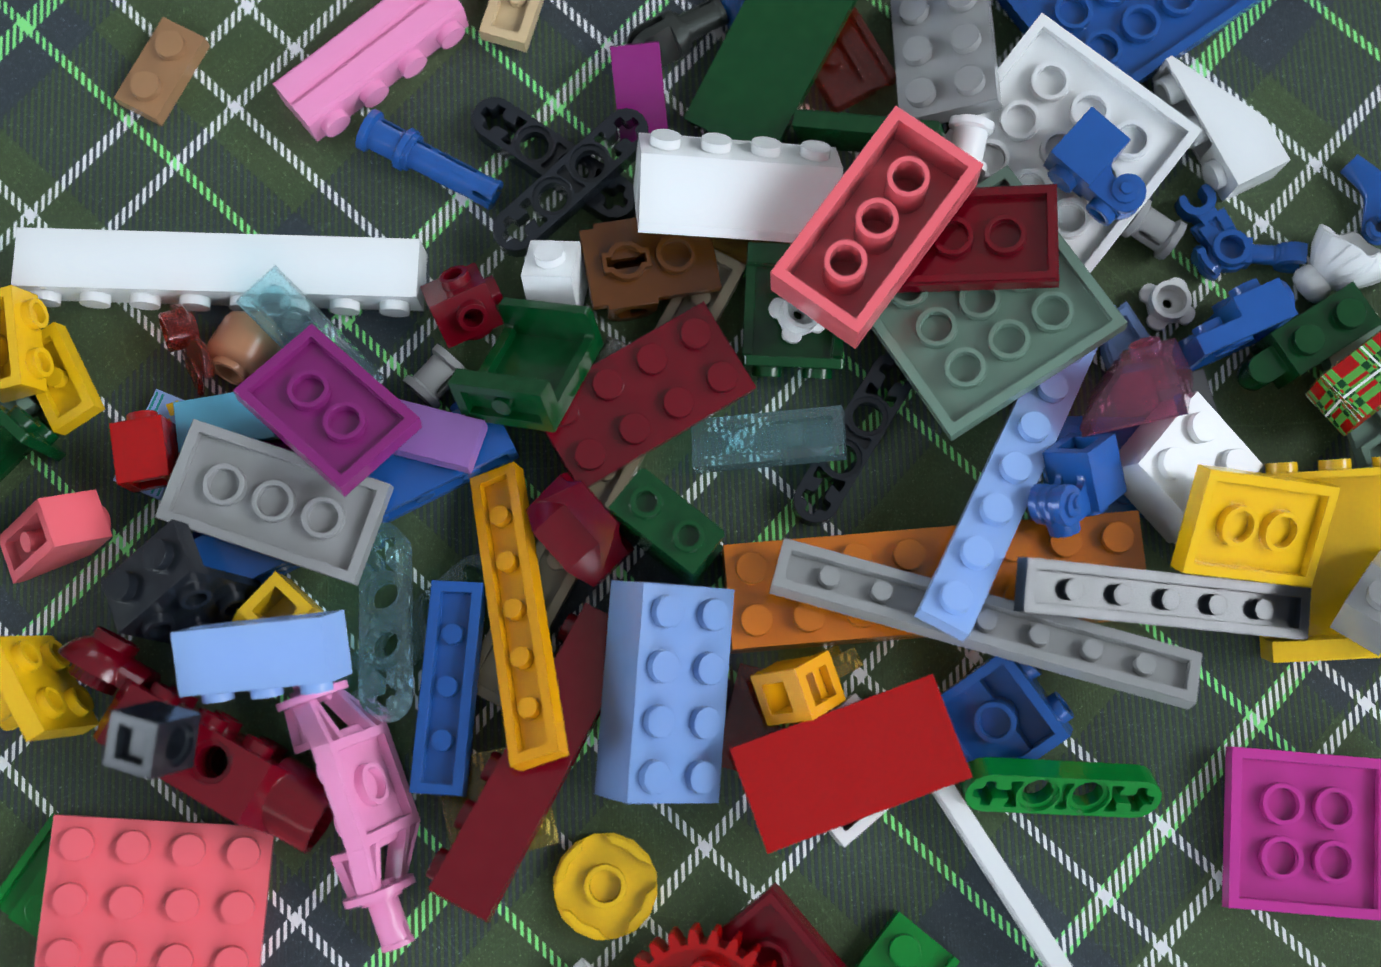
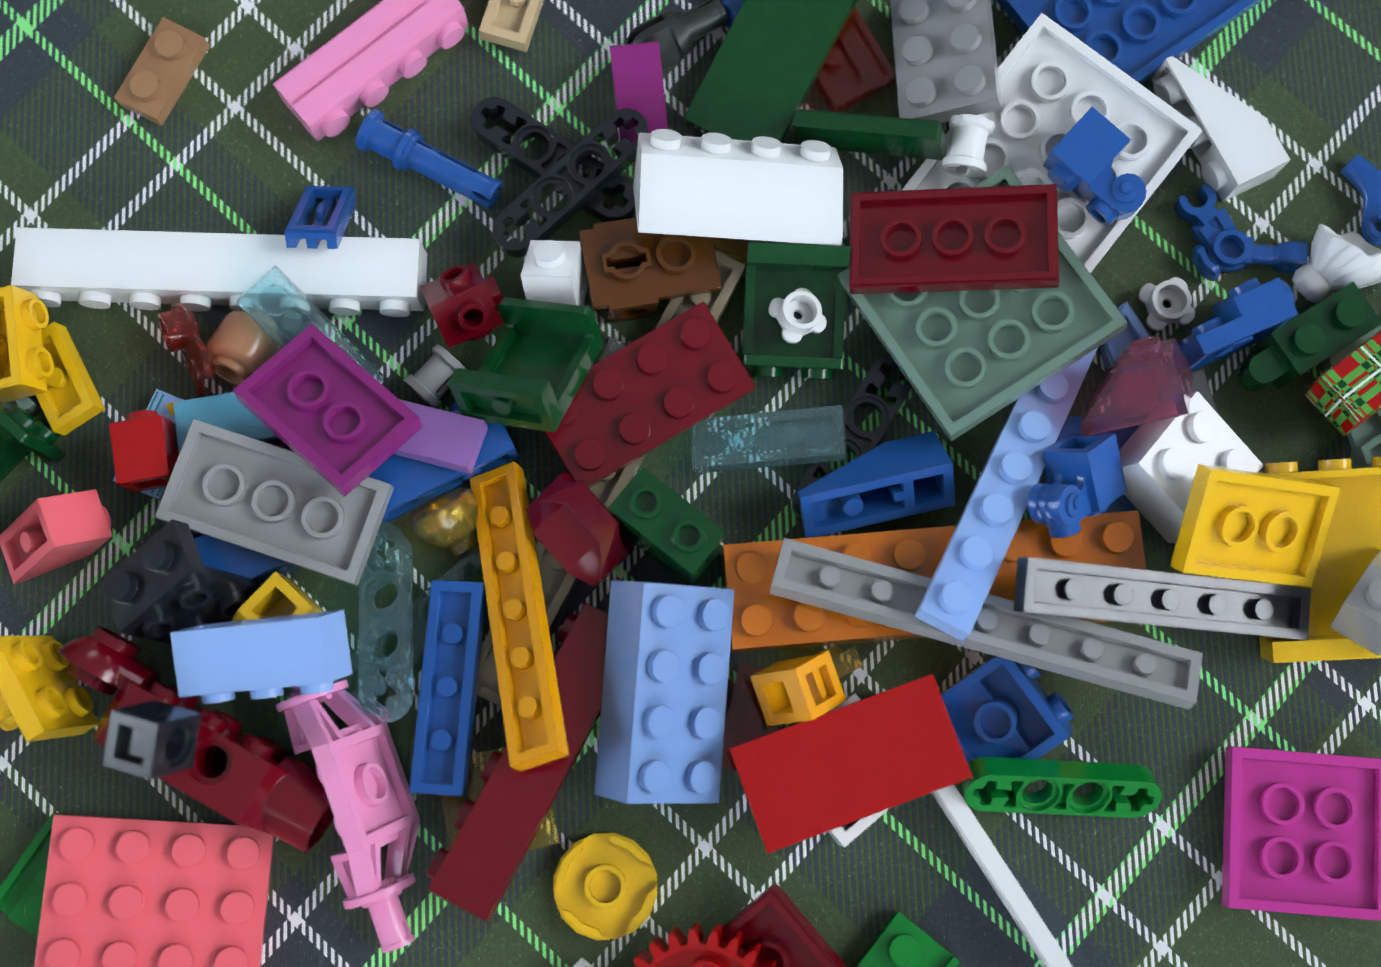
coral brick [770,106,984,349] -> none
light grey bush [1121,199,1187,261] -> none
none -> blue tile [284,186,356,249]
none -> clear yellow brick [411,488,479,555]
none -> blue slope [798,431,956,538]

